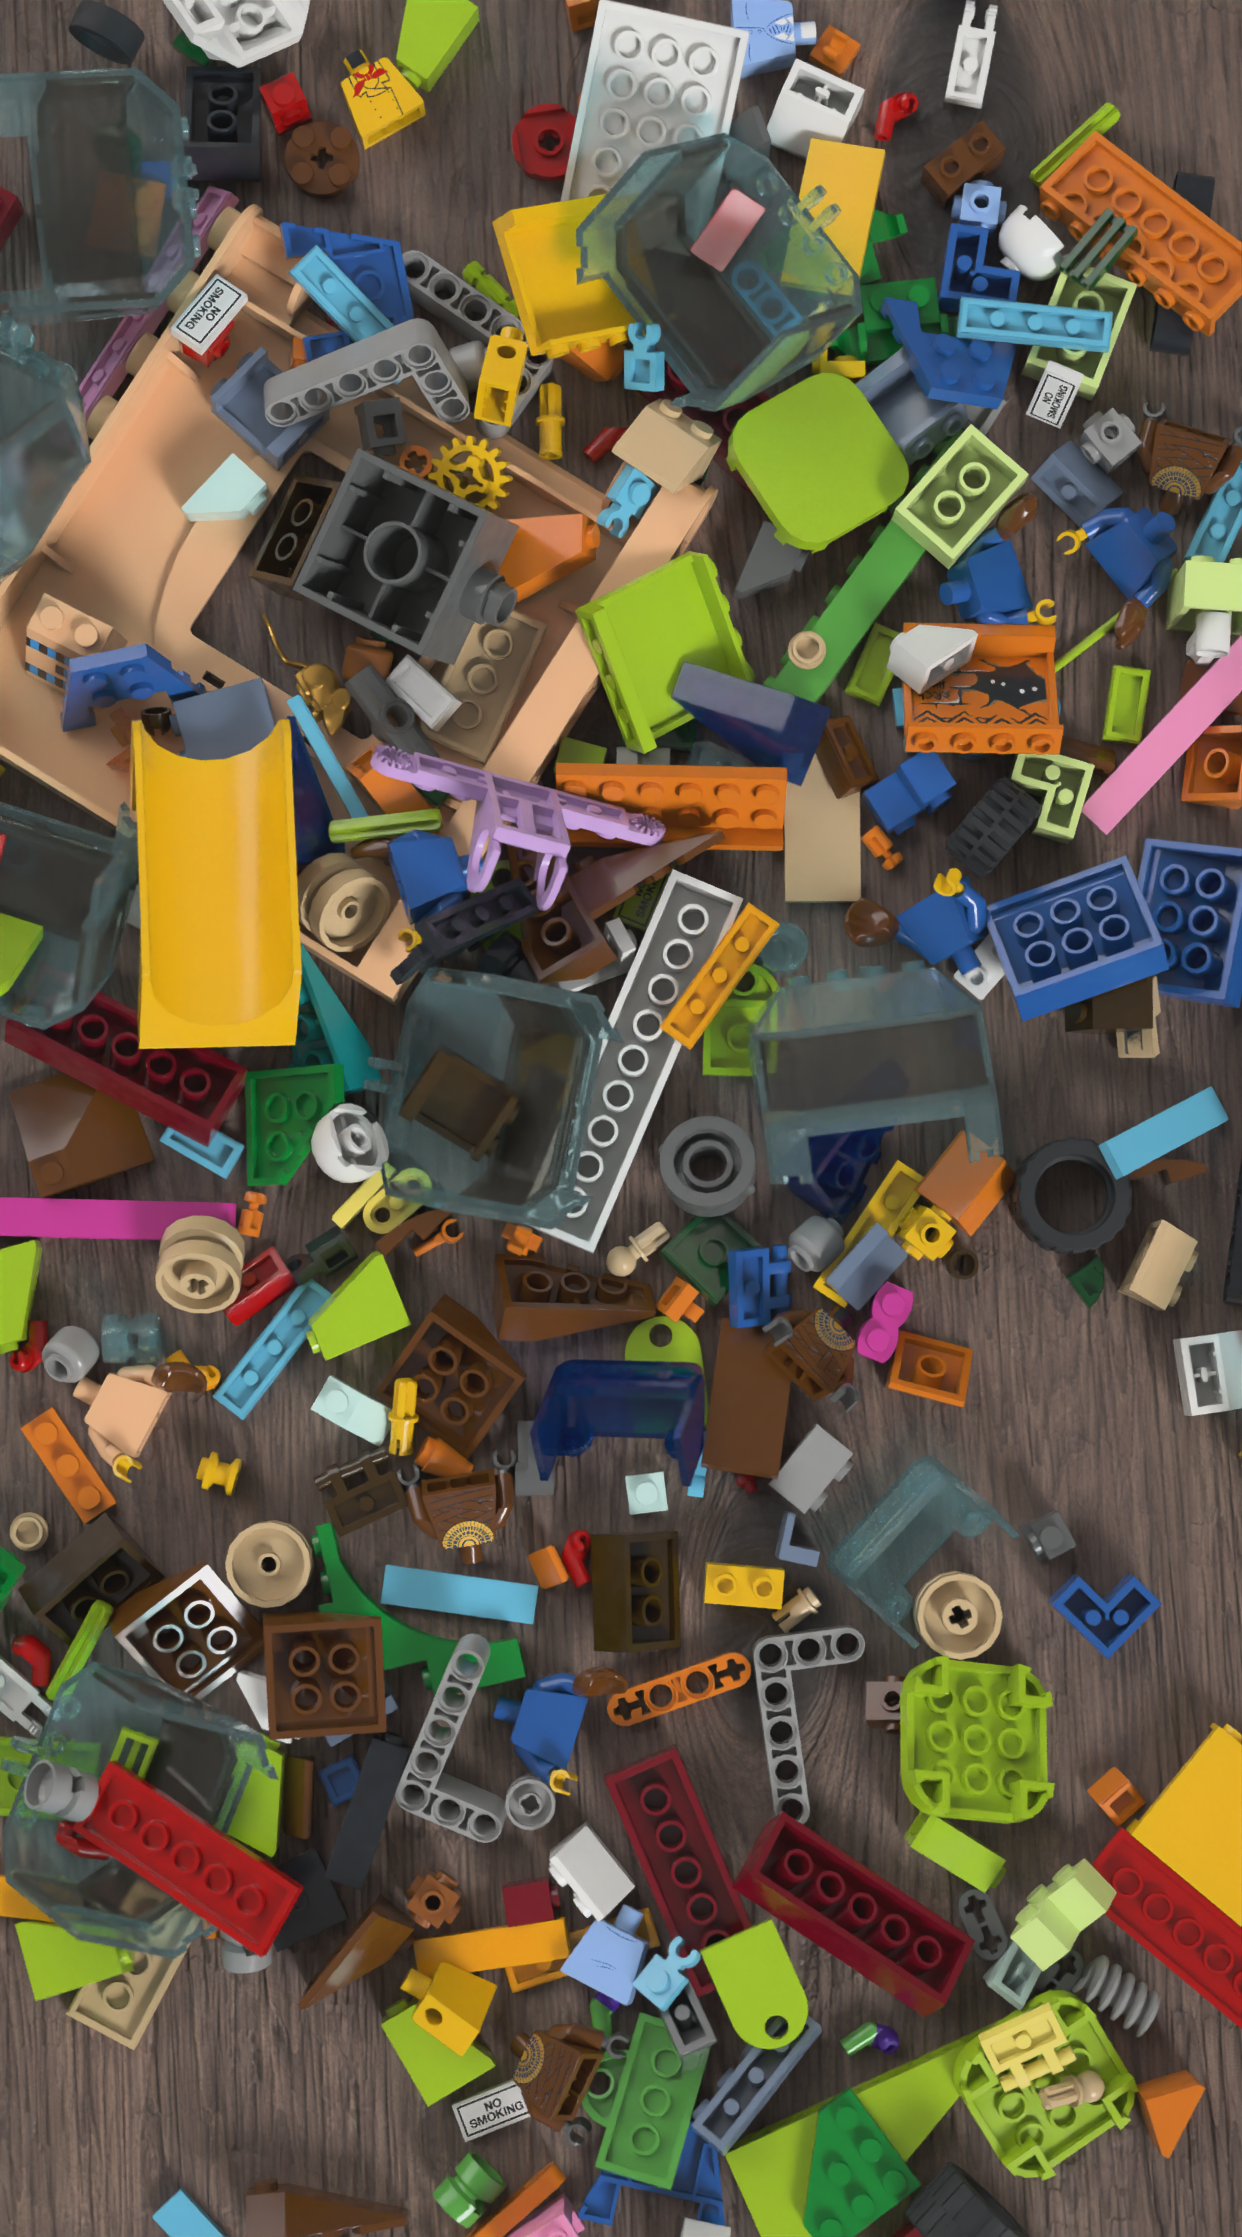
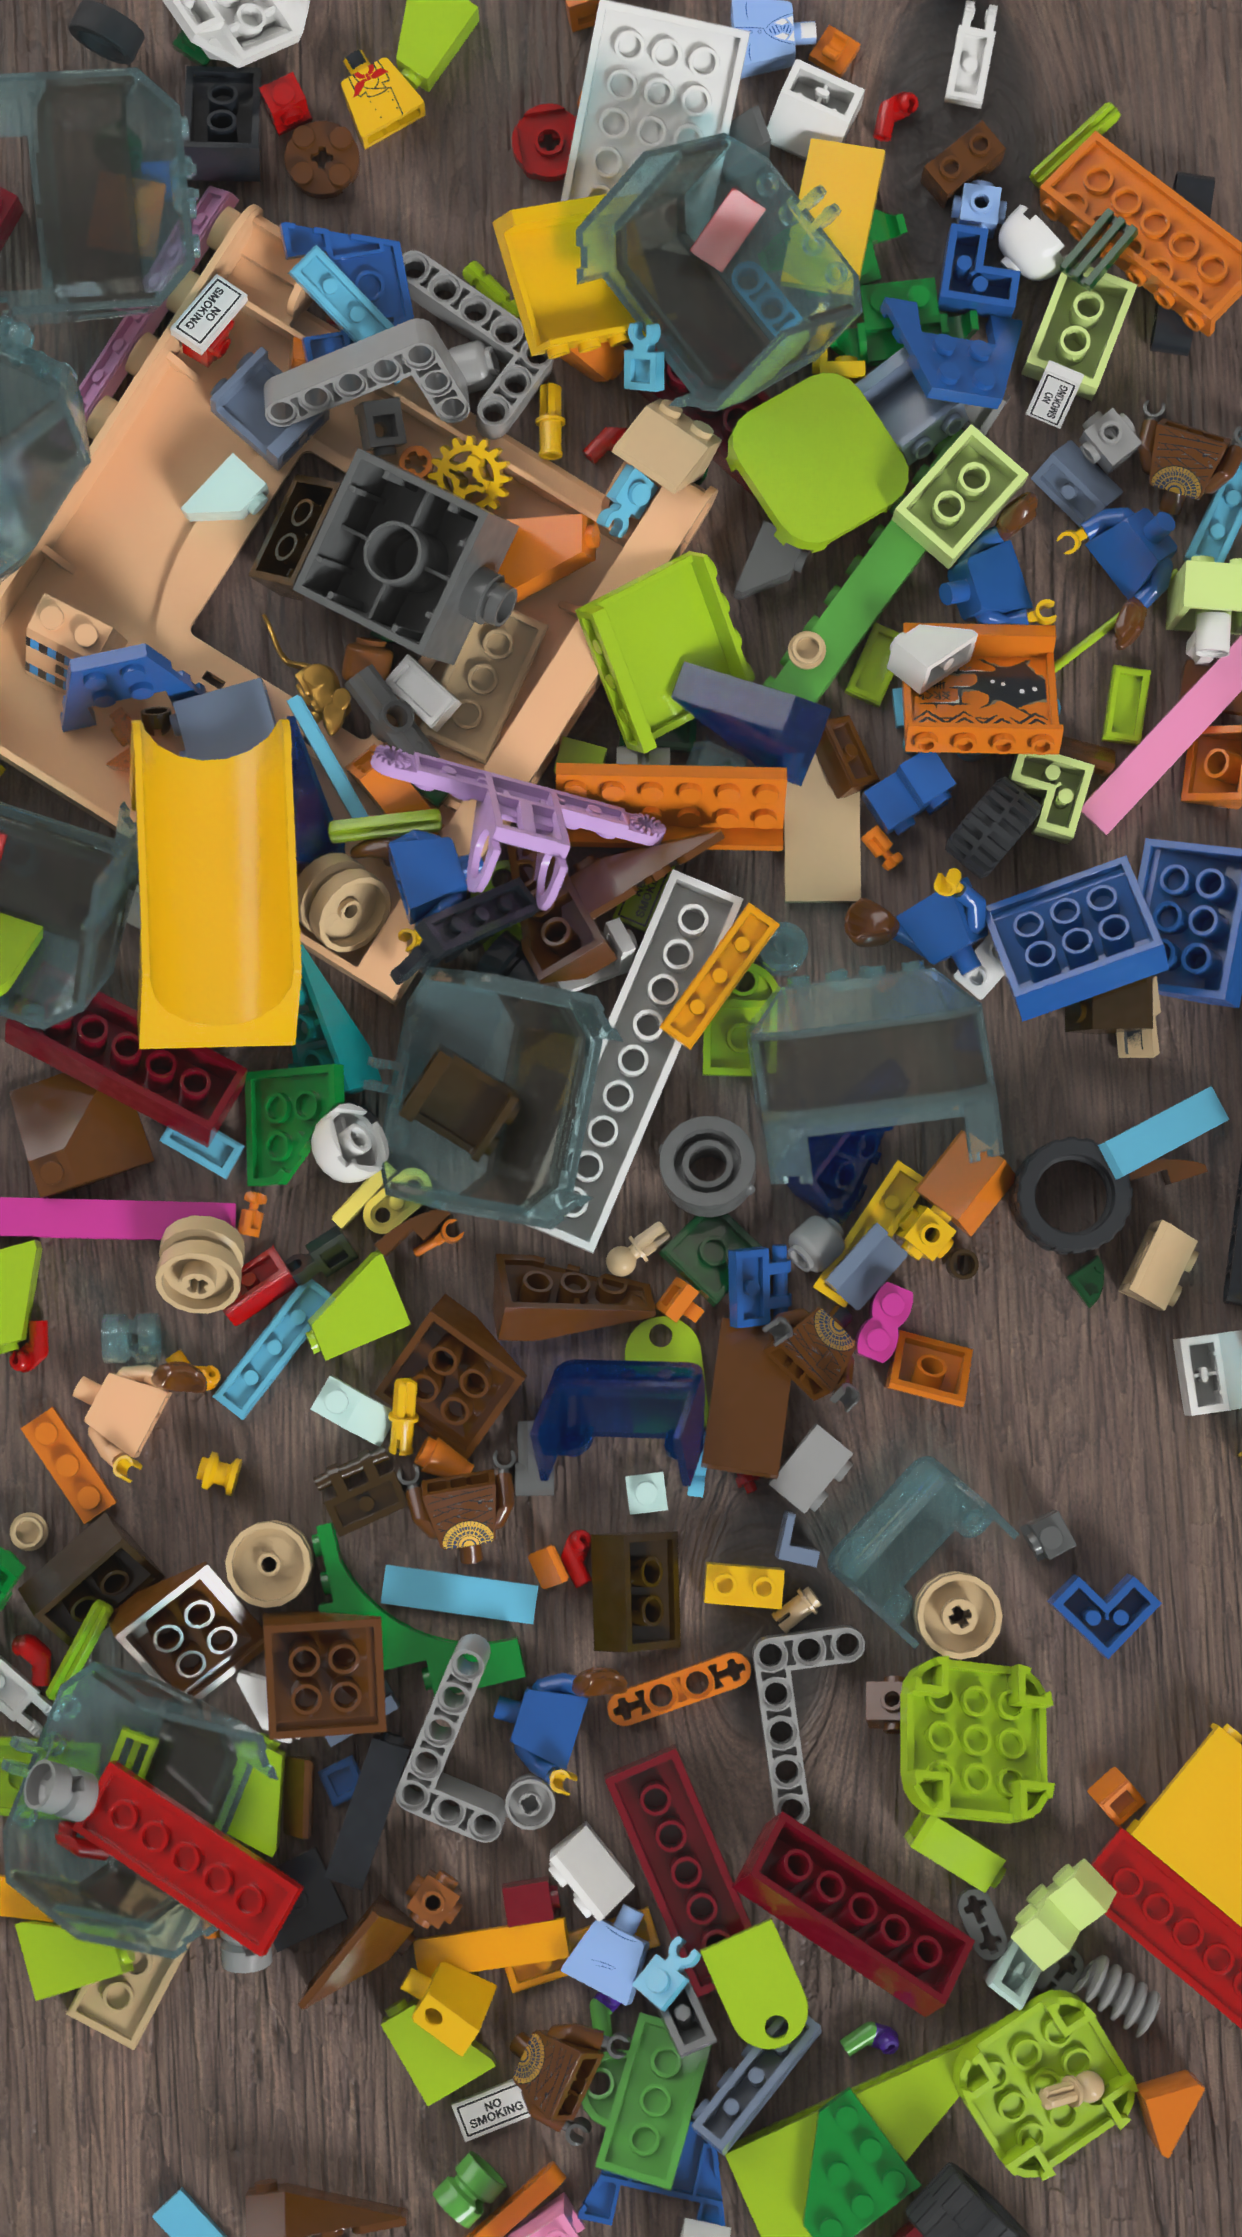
light grey head [42,1326,99,1383] -> none
yellow torso [474,326,528,427] -> none
orange plate [501,1222,543,1256] -> none
medium azure tile [956,296,1113,353] -> none
light yellow plate [978,2002,1077,2092] -> none

